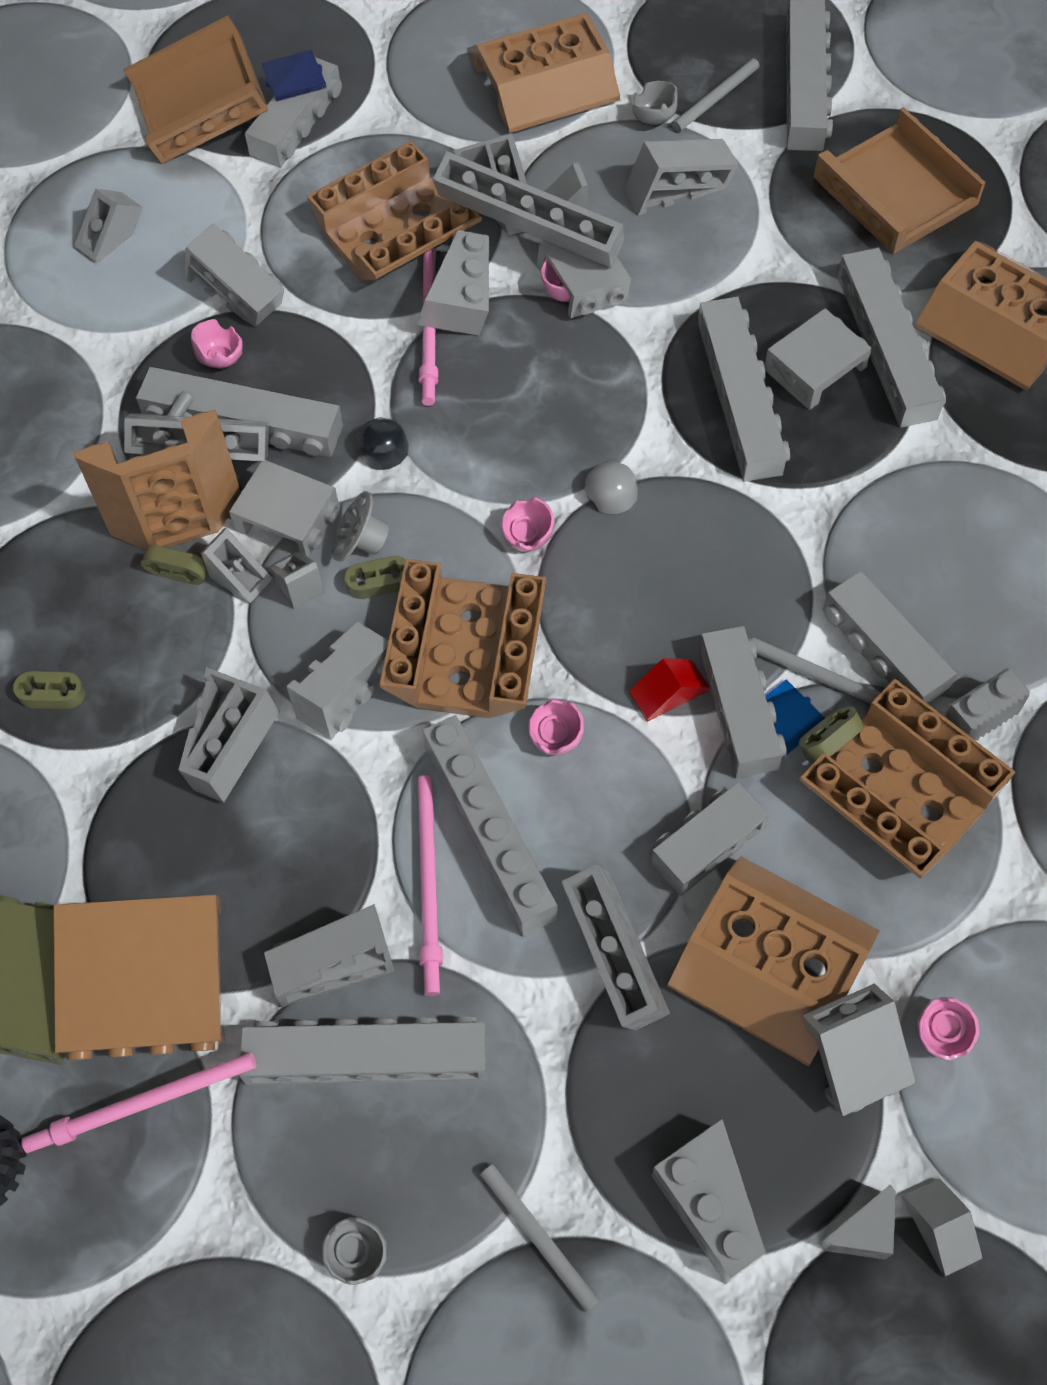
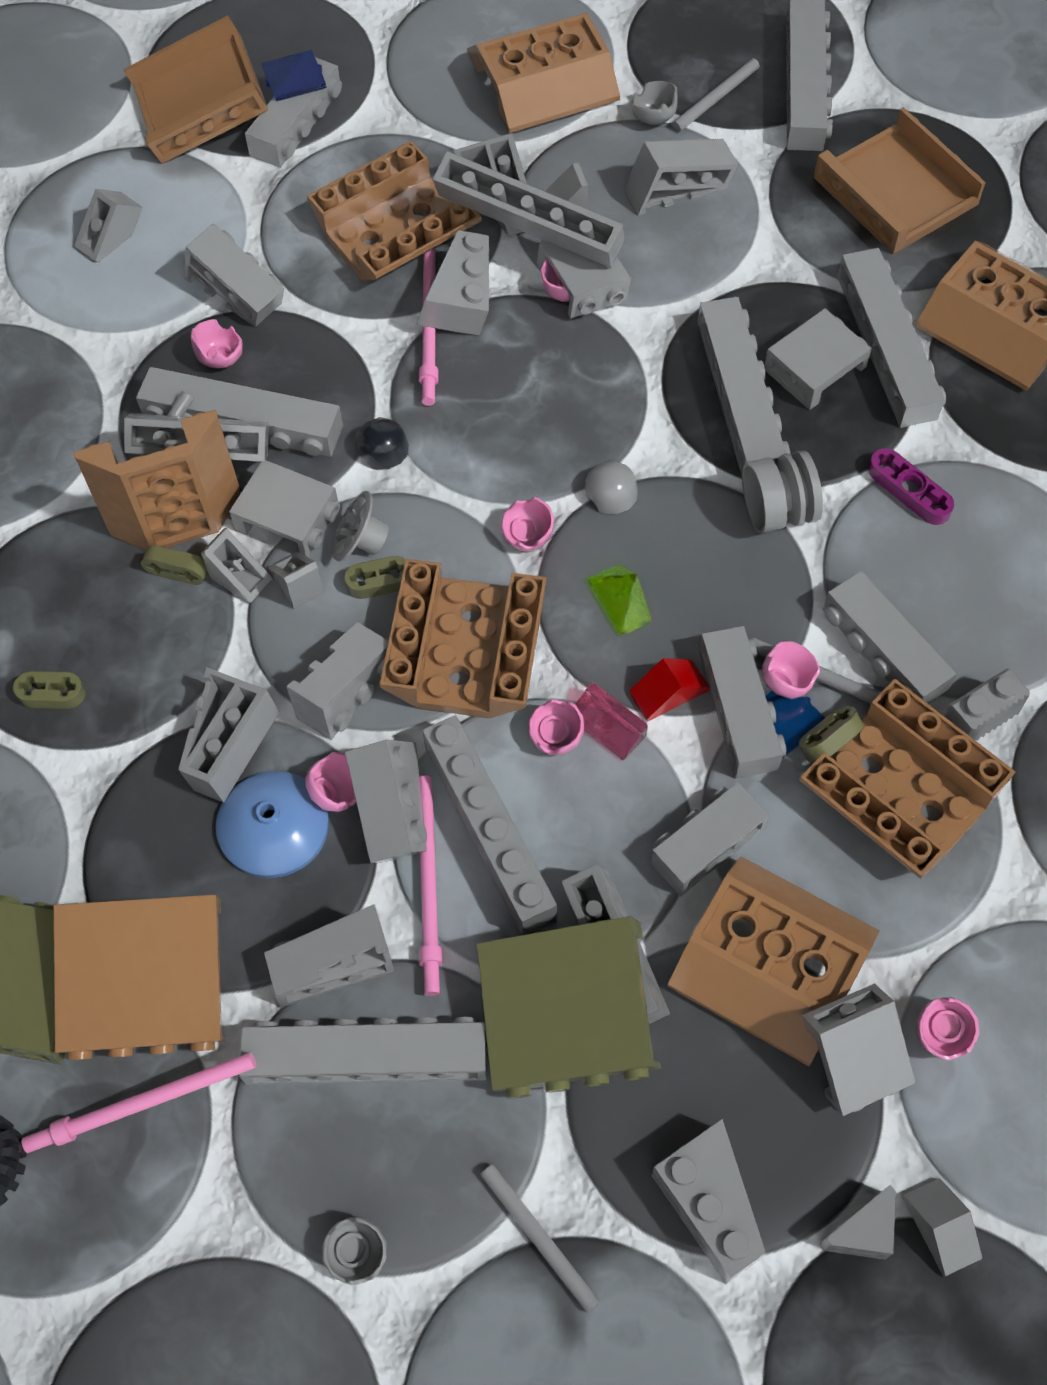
none -> medium blue dish [216,771,329,878]
none -> bright pink hair [305,752,356,812]
none -> light grey wedge [345,740,427,863]
none -> olive panel [477,916,661,1099]
none -> clear pink slope [575,682,648,761]
none -> clear neon green slope [588,565,652,636]
none -> light grey wheel [742,450,823,534]
none -> bright pink hair [762,641,820,699]
none -> magenta beam [868,448,954,525]

